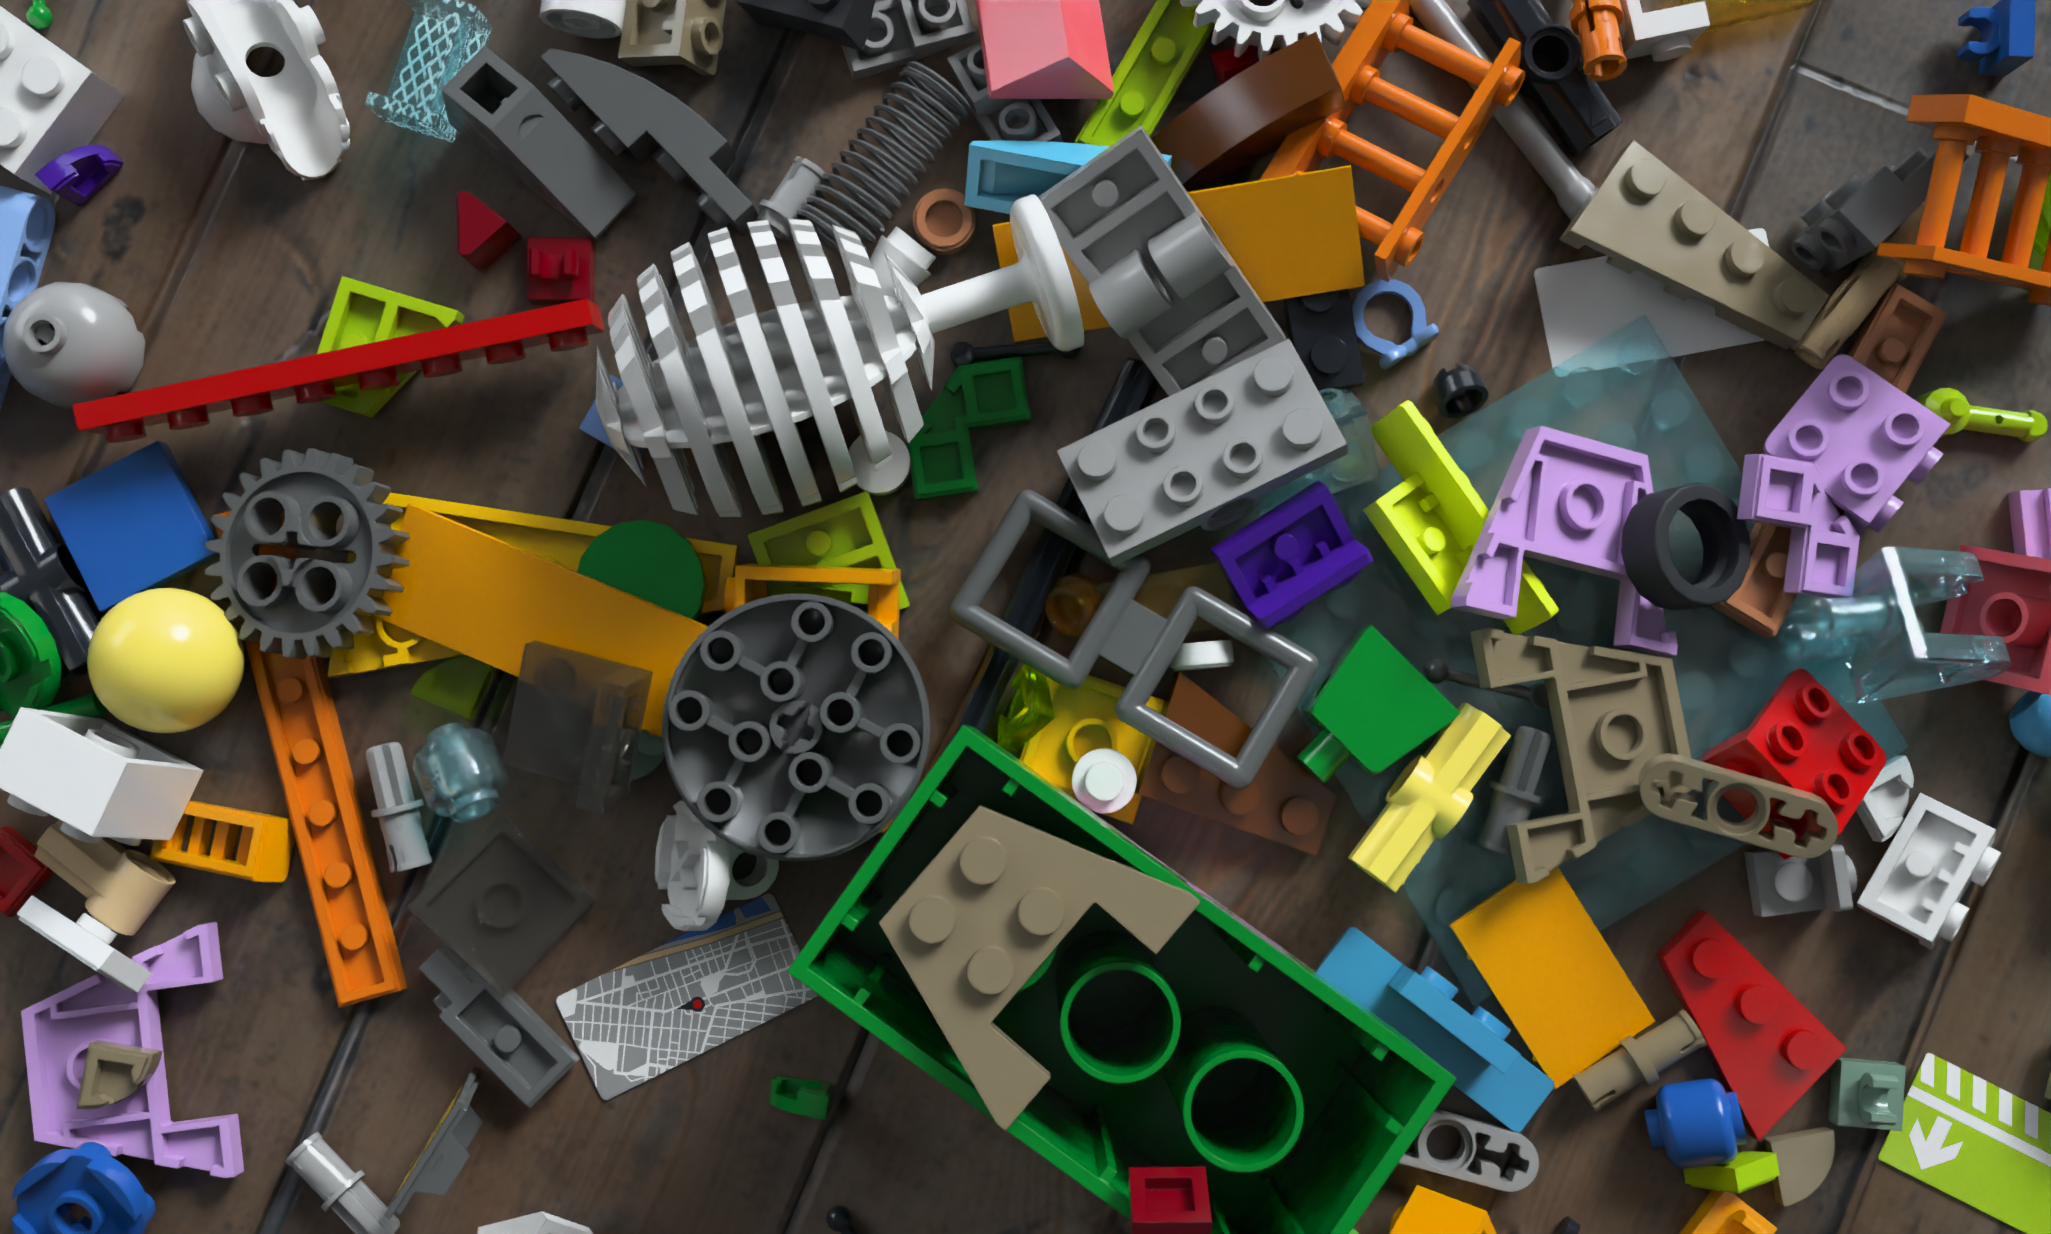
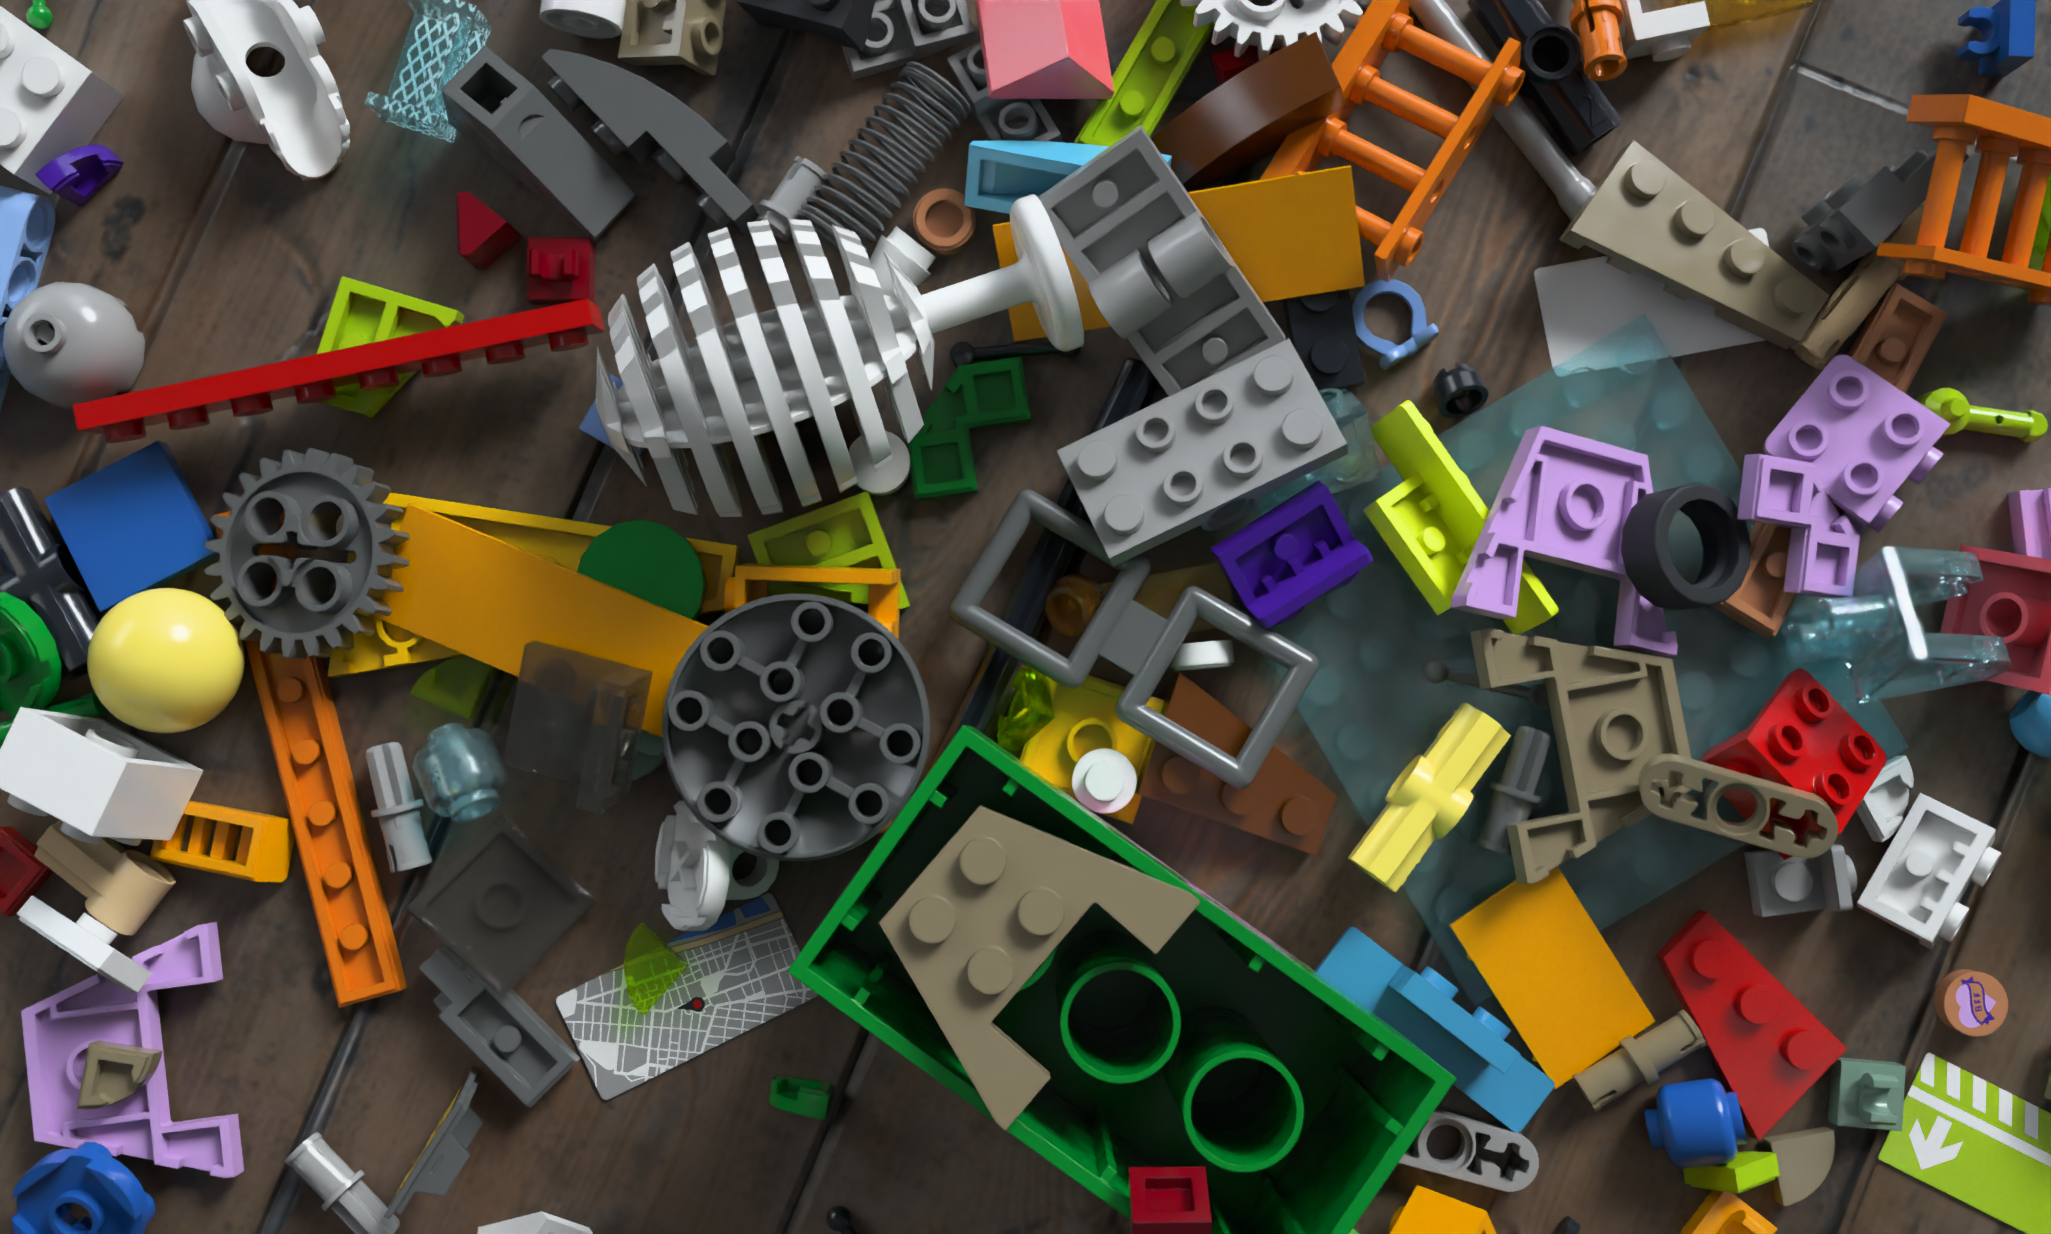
green torso [1296,625,1460,784] -> none
none -> clear neon green tile [624,923,690,1016]
none -> nougat tile [1934,969,2008,1037]

